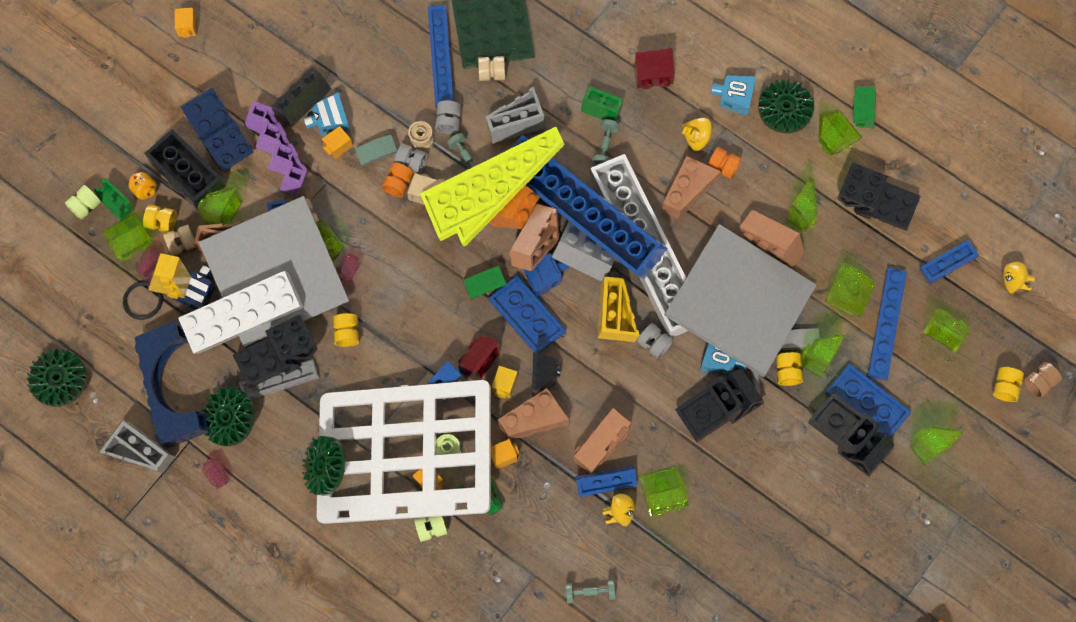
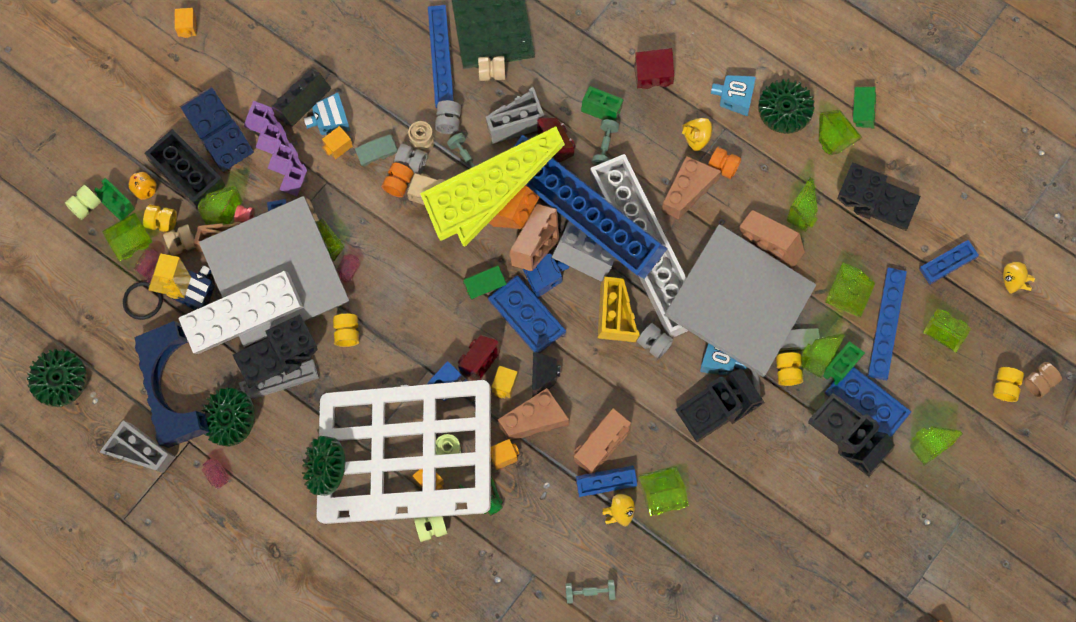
none -> coral wheel [234,205,255,223]
none -> dark red slope [537,118,576,163]
none -> green hinge [823,341,865,385]

